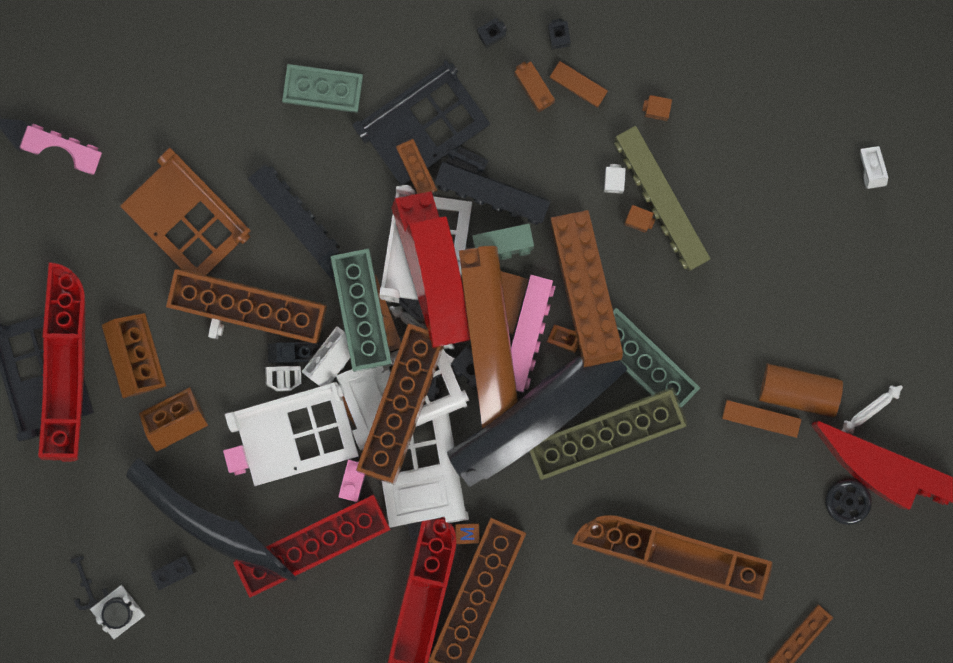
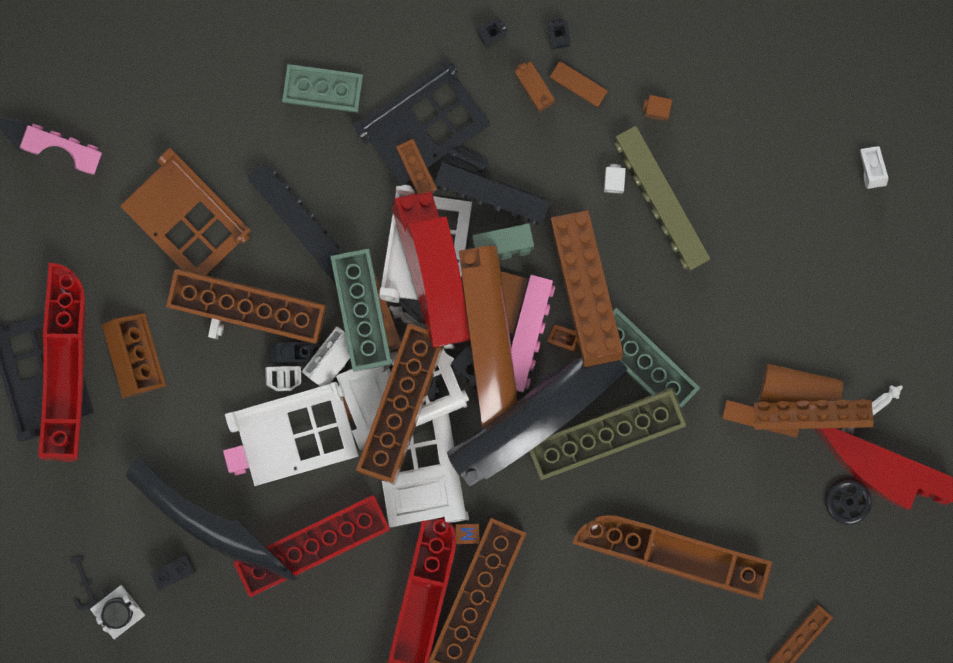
dark orange slope [139,387,208,452] -> none
bright pink brick [339,460,365,502] -> none
dark orange brick [624,205,655,233] -> none
none -> dark orange plate [754,399,873,430]

